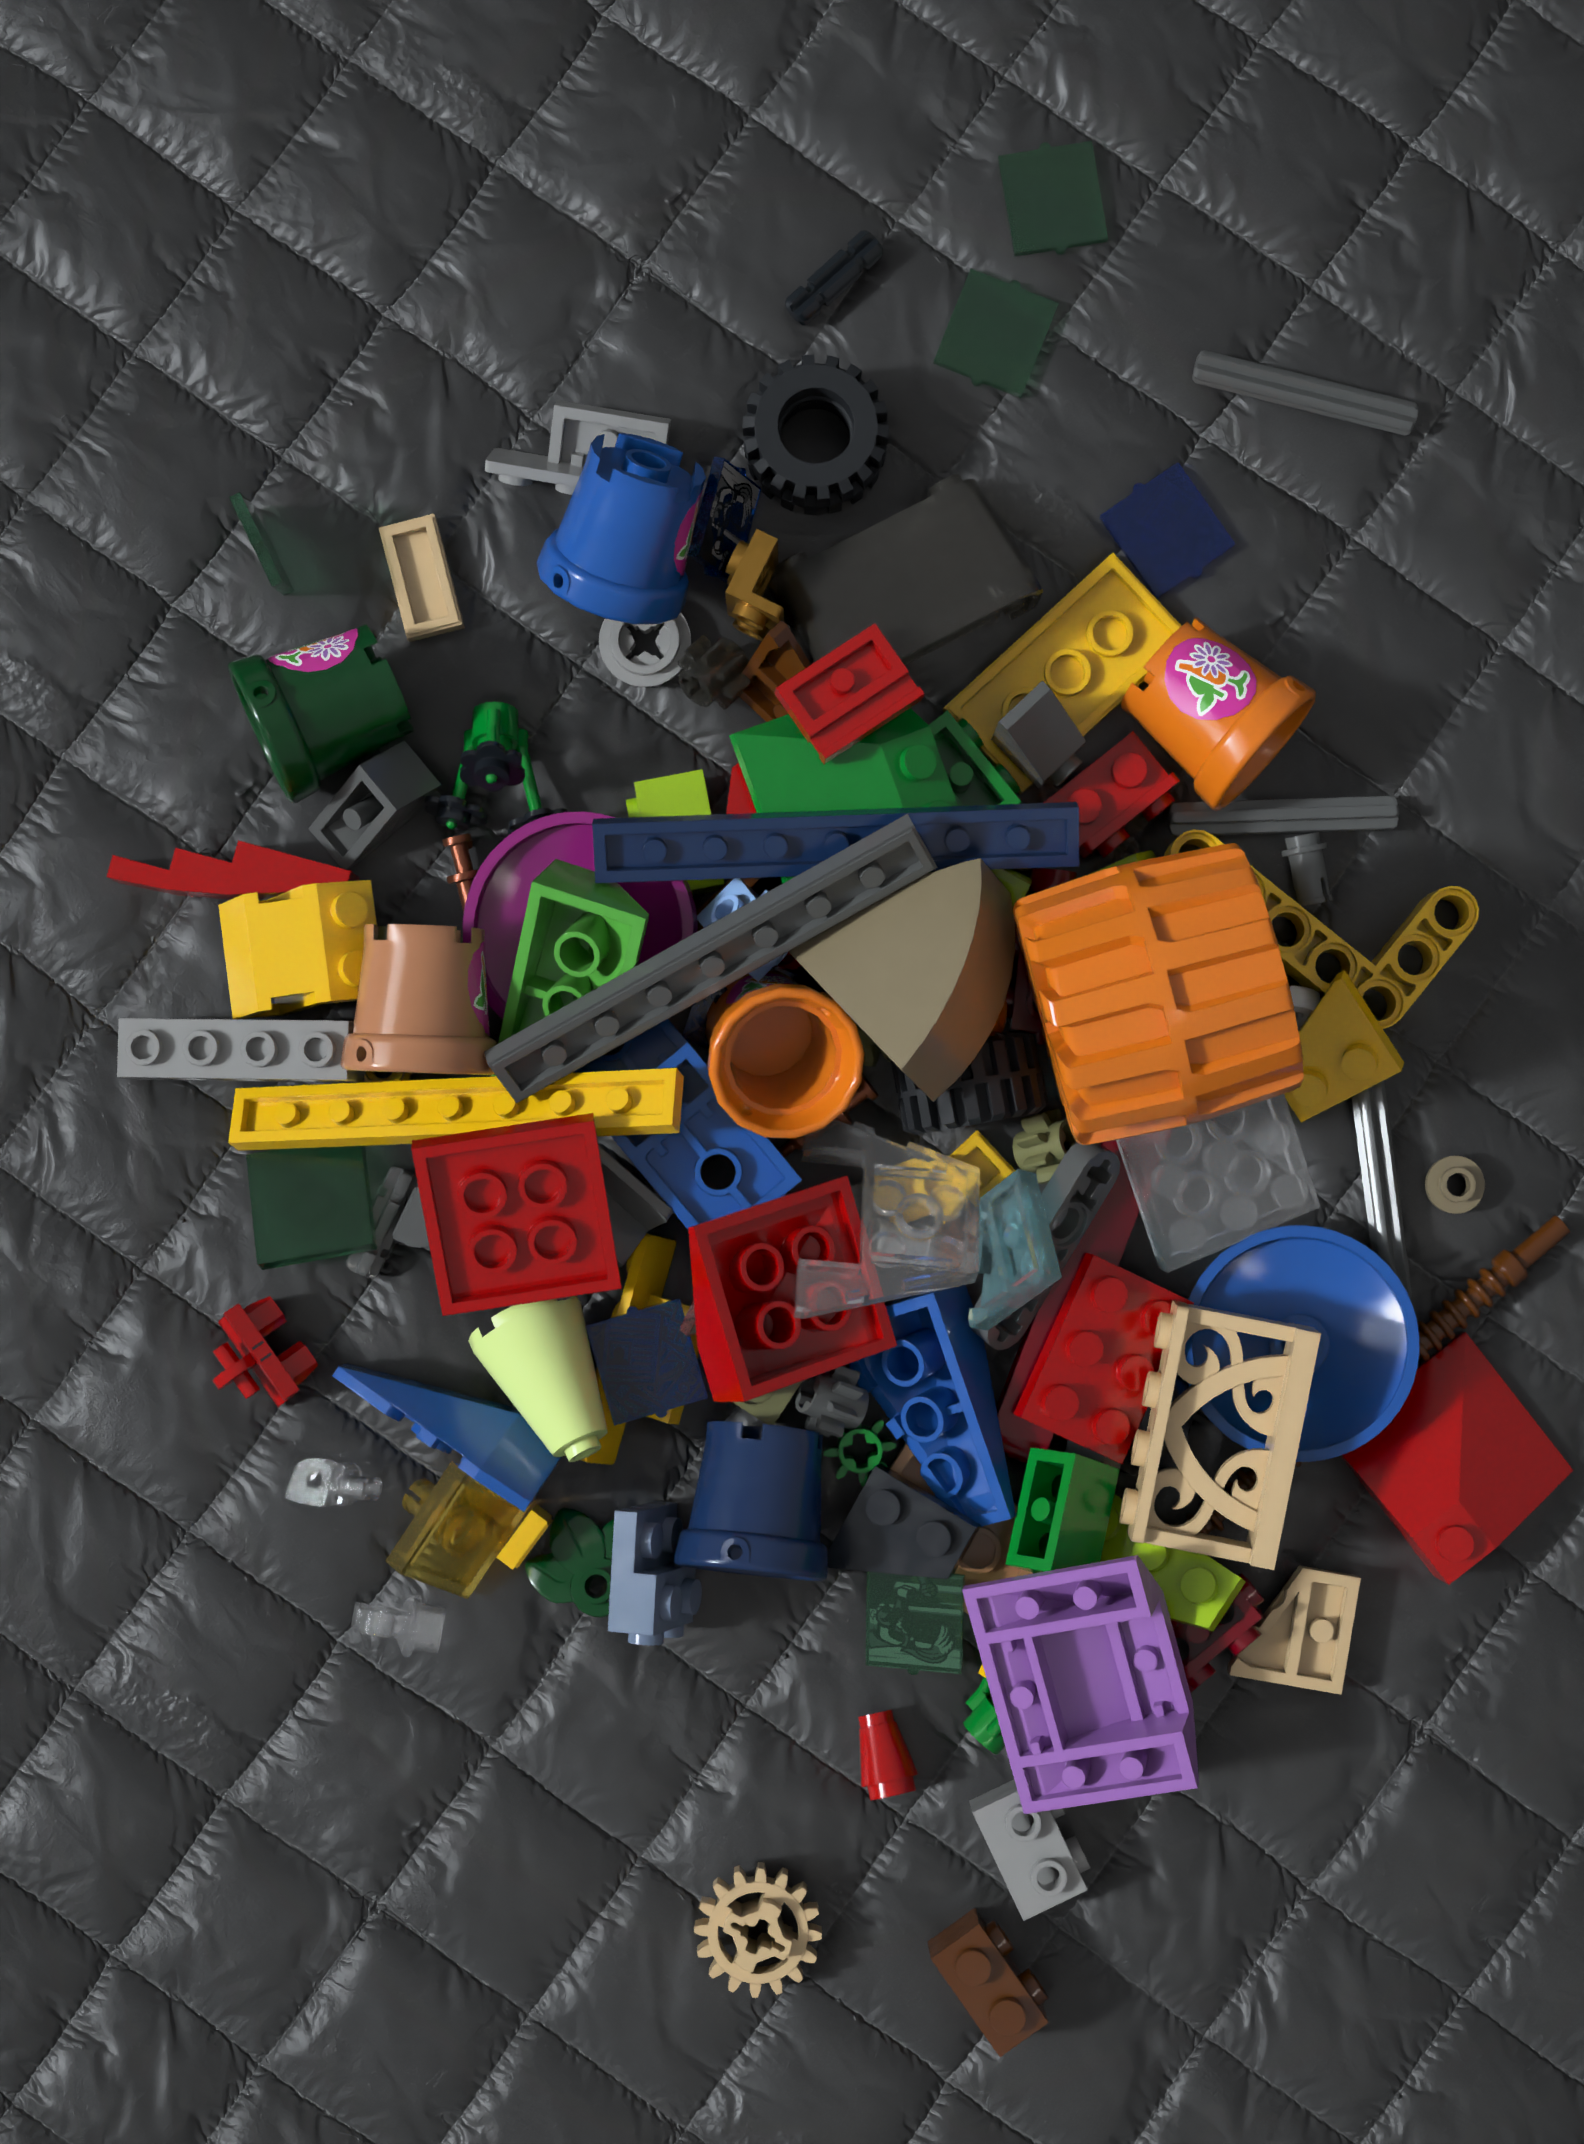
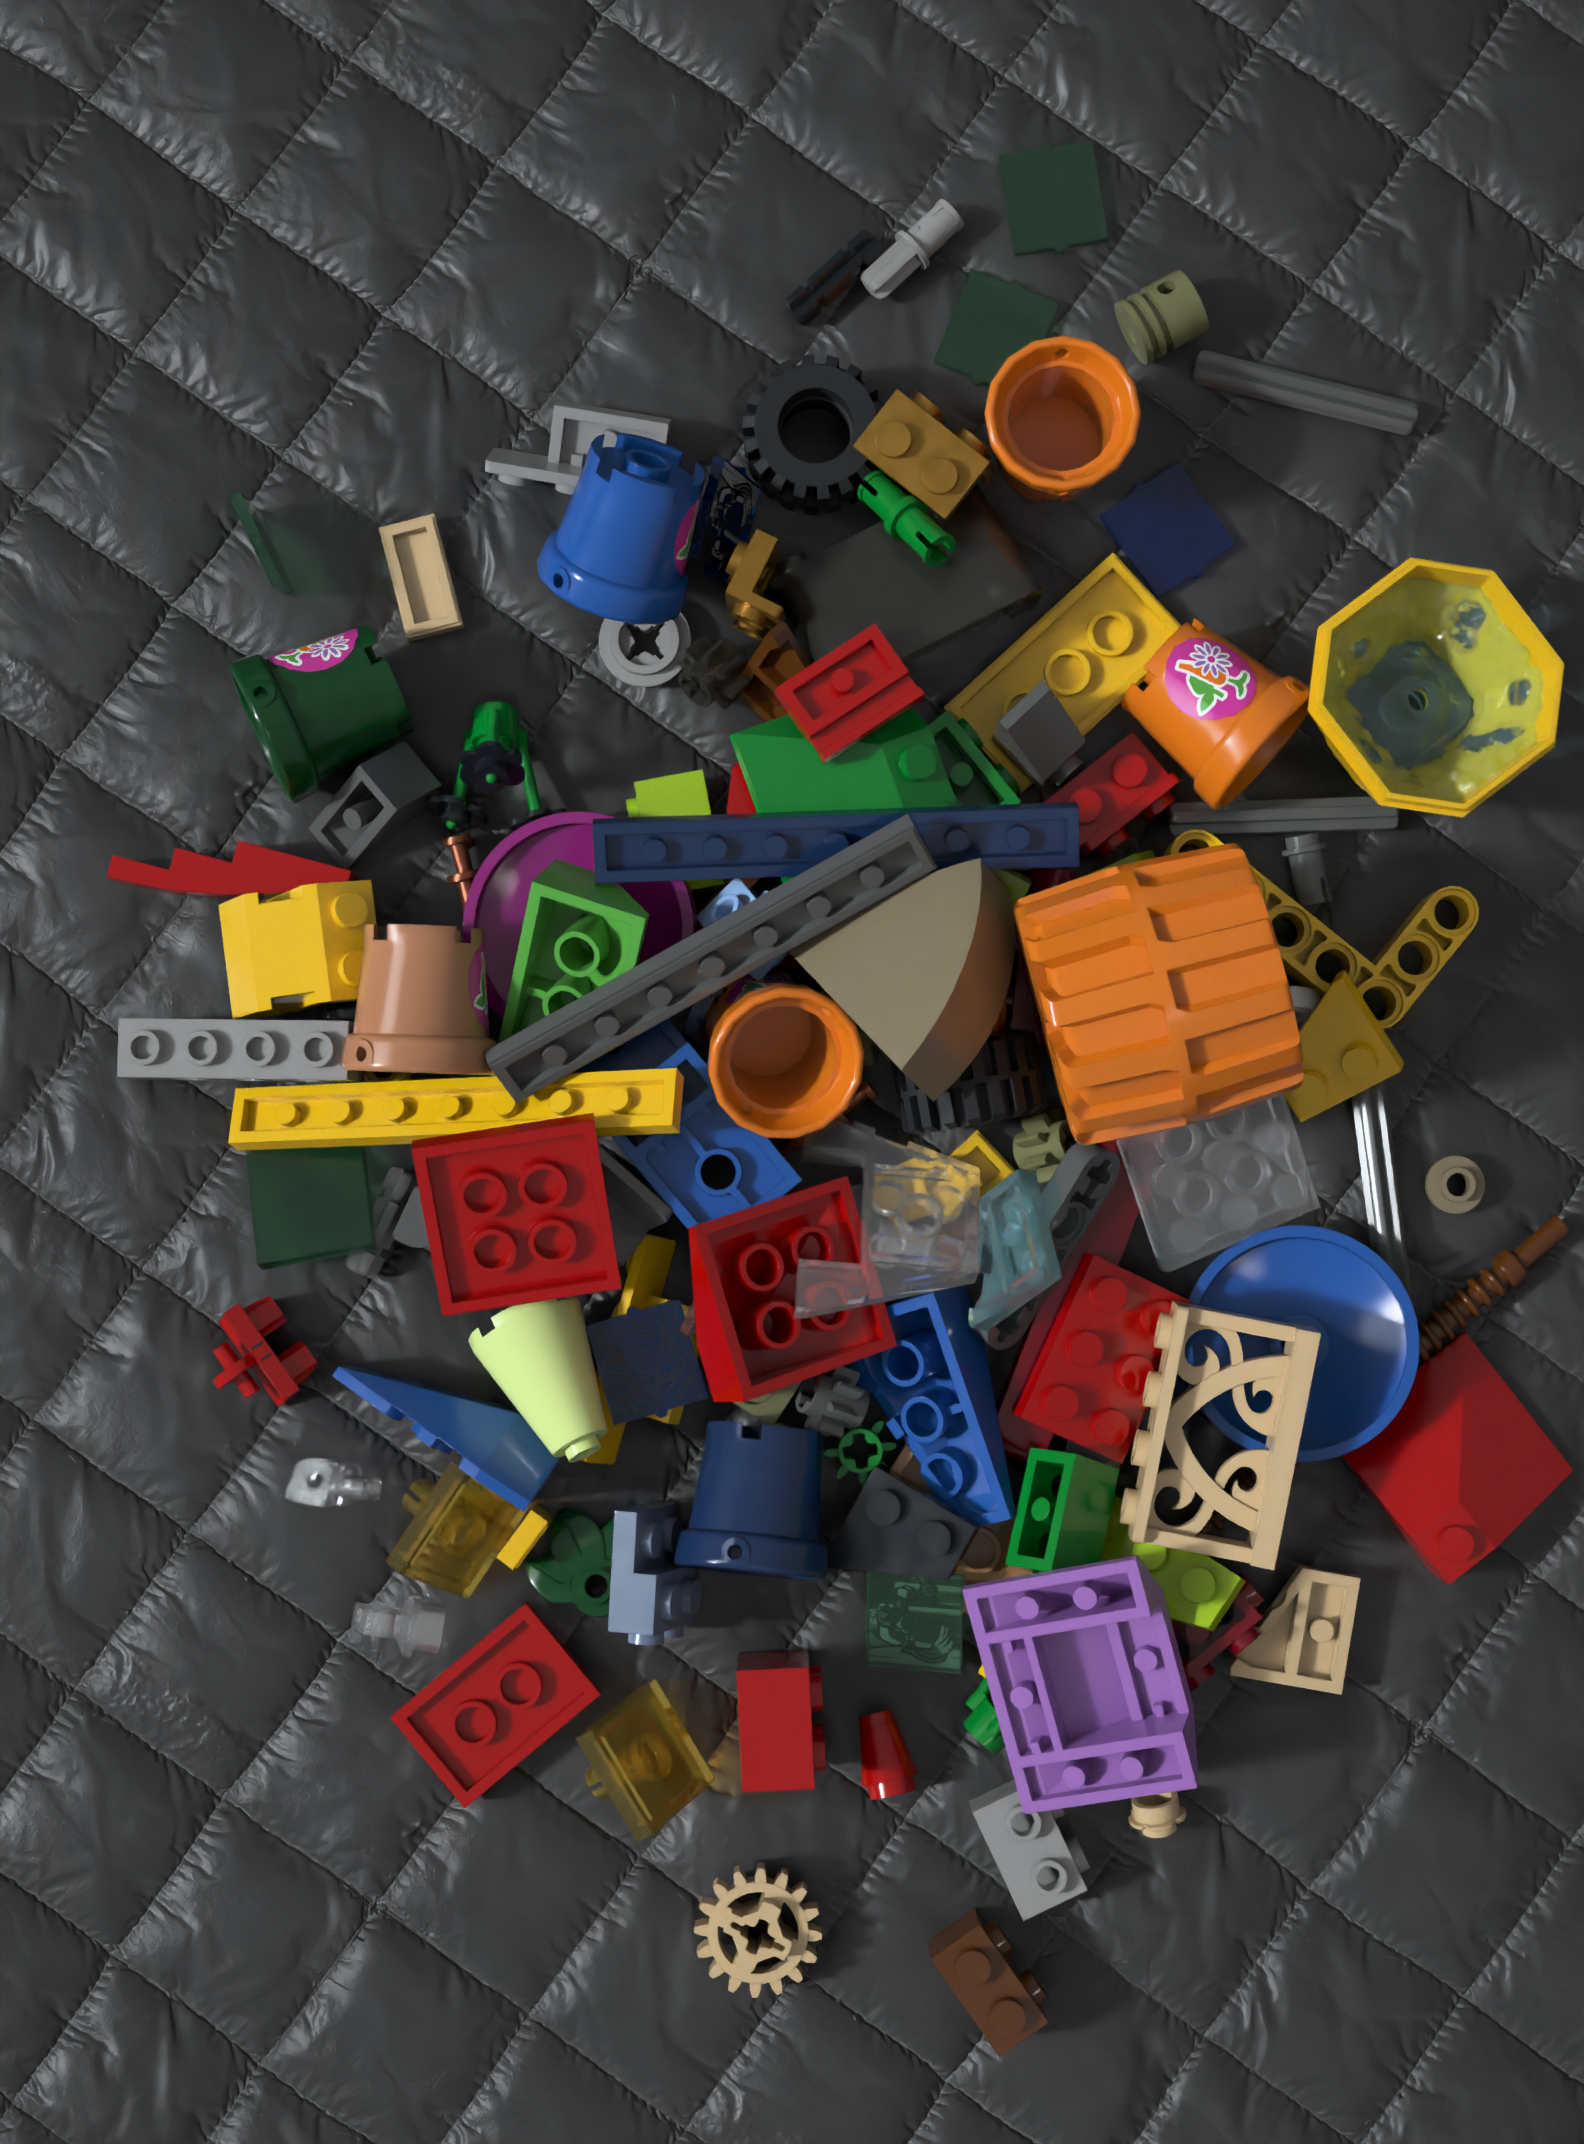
none -> red plate [390,1601,602,1808]
none -> clear yellow tile [575,1679,716,1842]
none -> red brick [736,1649,826,1793]
none -> pearl gold bracket [853,389,994,522]
none -> green pin [857,470,956,567]
none -> light grey axle [861,199,964,300]
none -> orange piece [984,335,1141,502]
none -> olive piece [1114,269,1209,365]
none -> tan plate [1128,1791,1187,1838]
none -> clear light blue rock [1307,557,1565,818]

